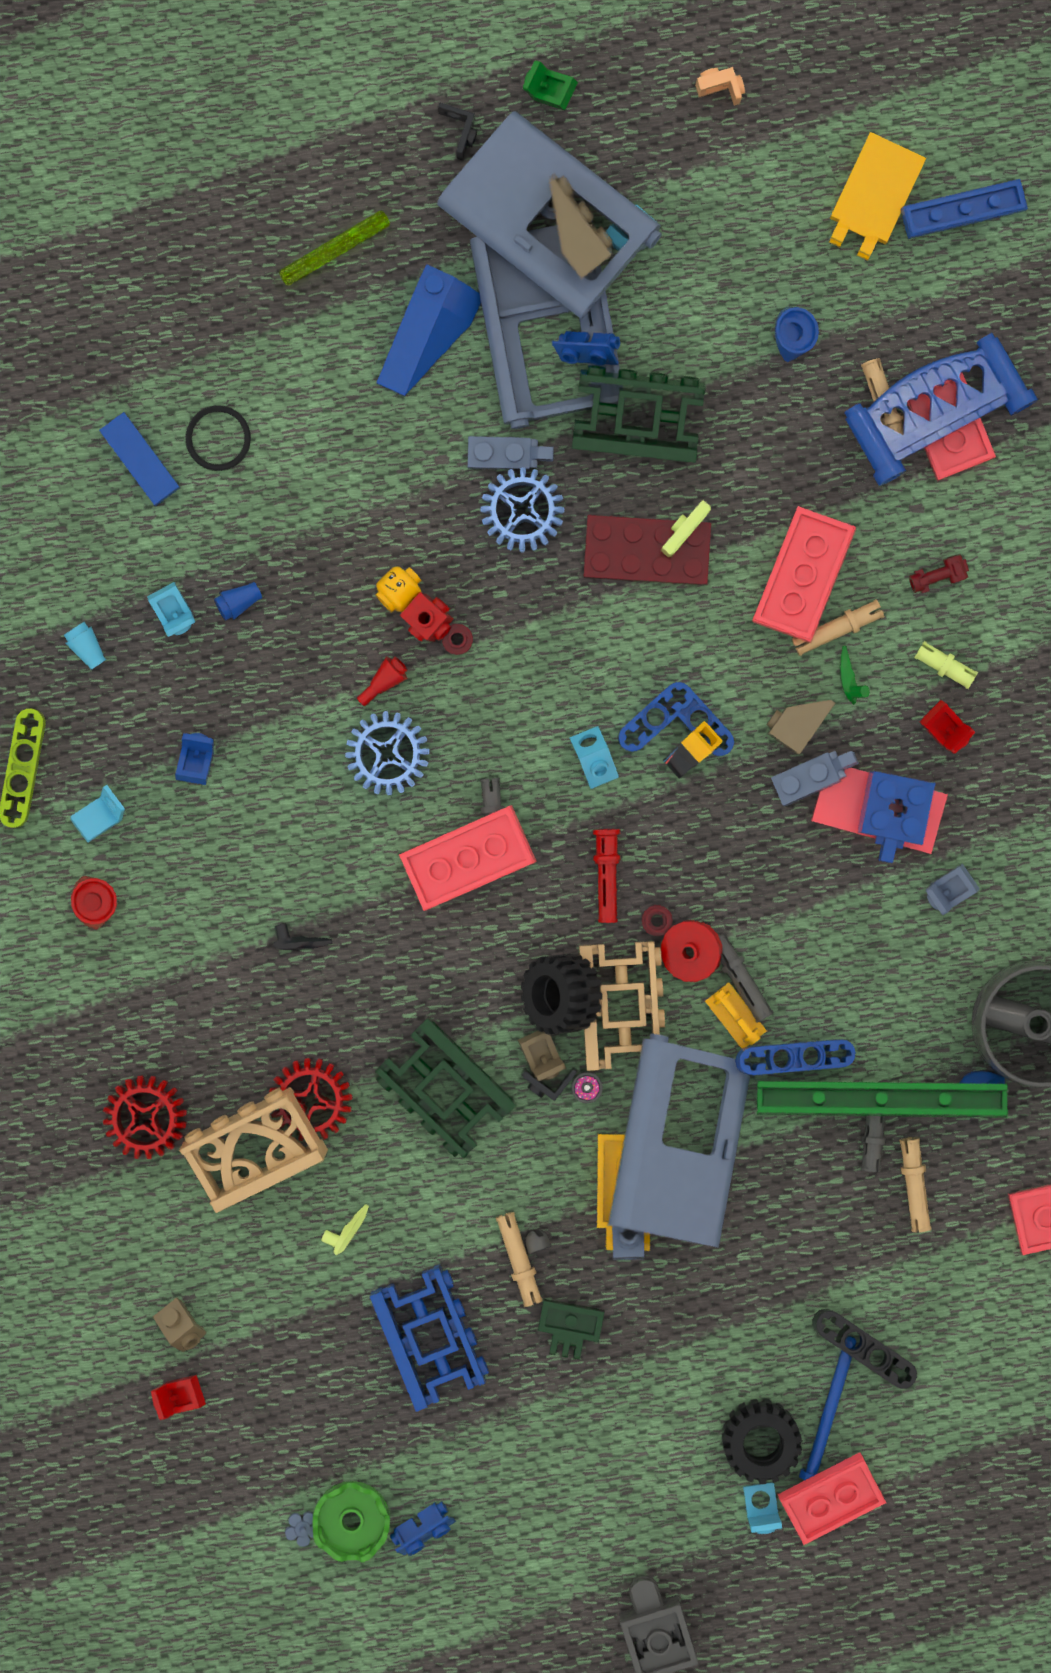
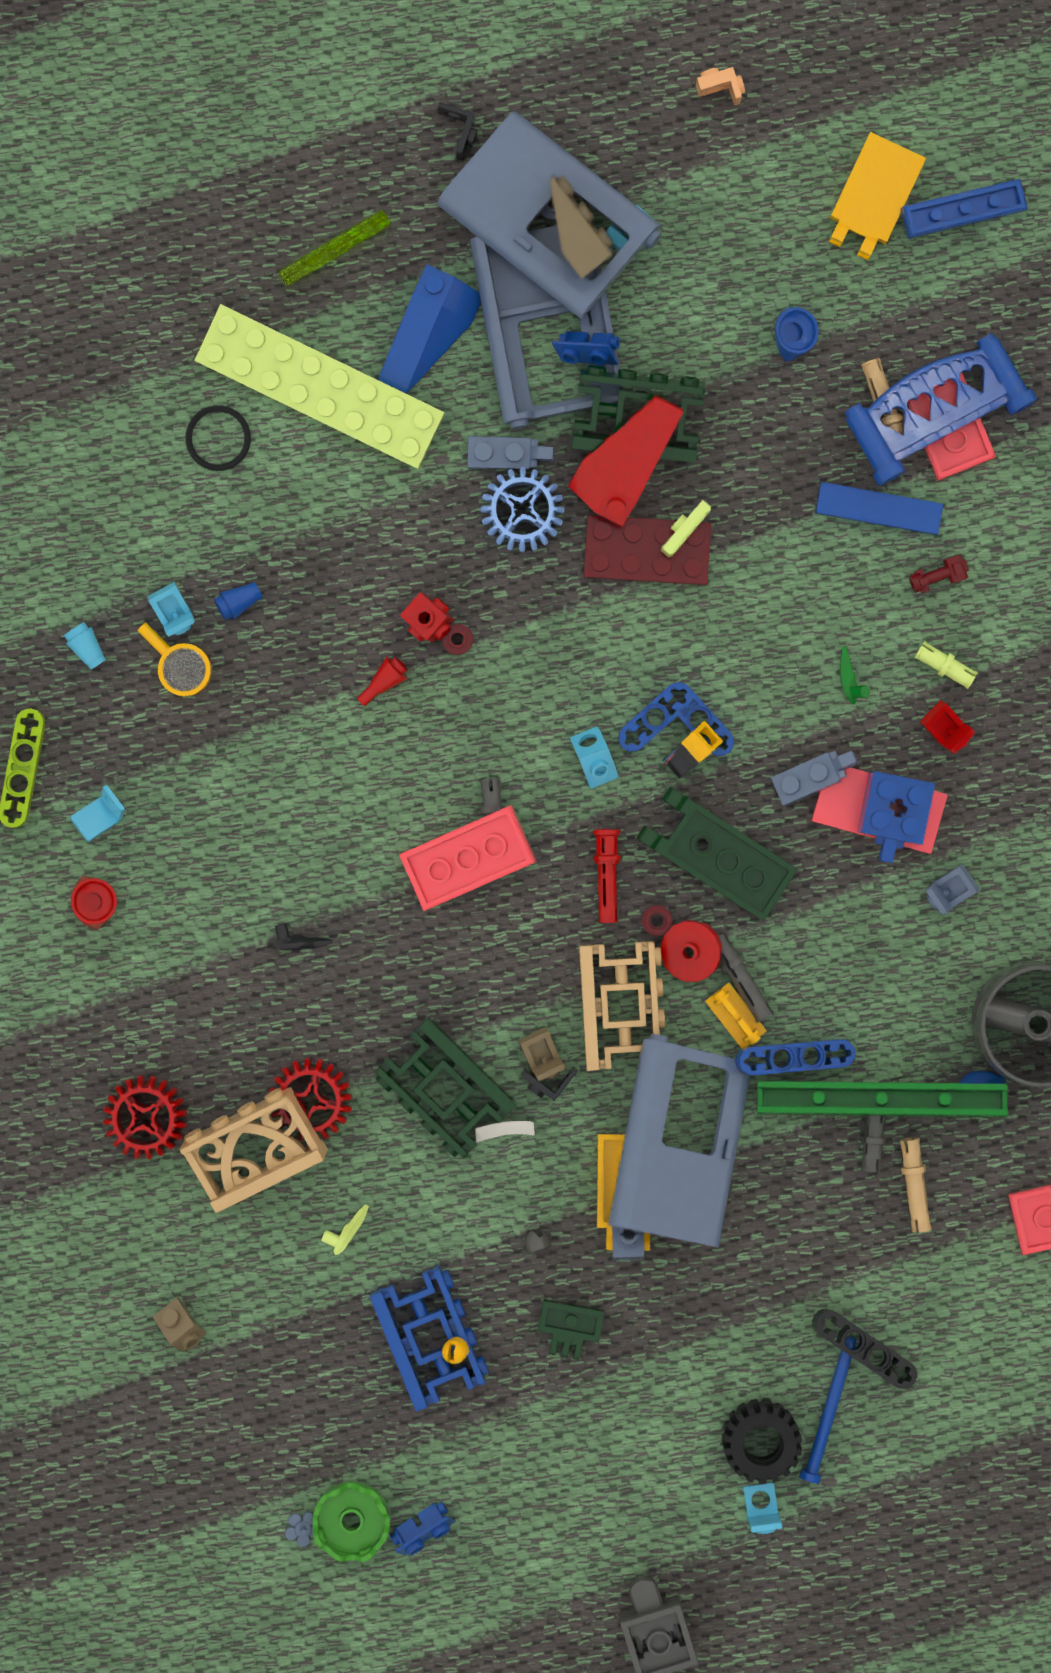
blue tile [99,412,180,506] -> none
red bracket [151,1375,206,1420] -> none
blue bracket [175,733,214,785] -> none
light blue gear [345,711,430,795] -> none
yellow head [375,566,422,613] -> none
tan pin [495,1212,543,1307] -> none
black tyre [521,954,602,1035] -> none
green bracket [523,61,578,111] -> none
tile [571,1072,603,1103] -> none
coral tile [753,506,856,643] -> none
dark tan slope [766,700,835,755] -> none
coral tile [777,1452,886,1545] -> none
tan pin [791,599,885,656] -> none
none -> piece [137,623,212,697]
none -> yellowish green plate [194,304,445,469]
none -> yellow hinge [442,1337,469,1364]
none -> white sticker [475,1121,535,1142]
none -> red wedge [568,395,684,526]
none -> dark green hinge [636,787,798,921]
none -> blue tile [815,482,943,535]

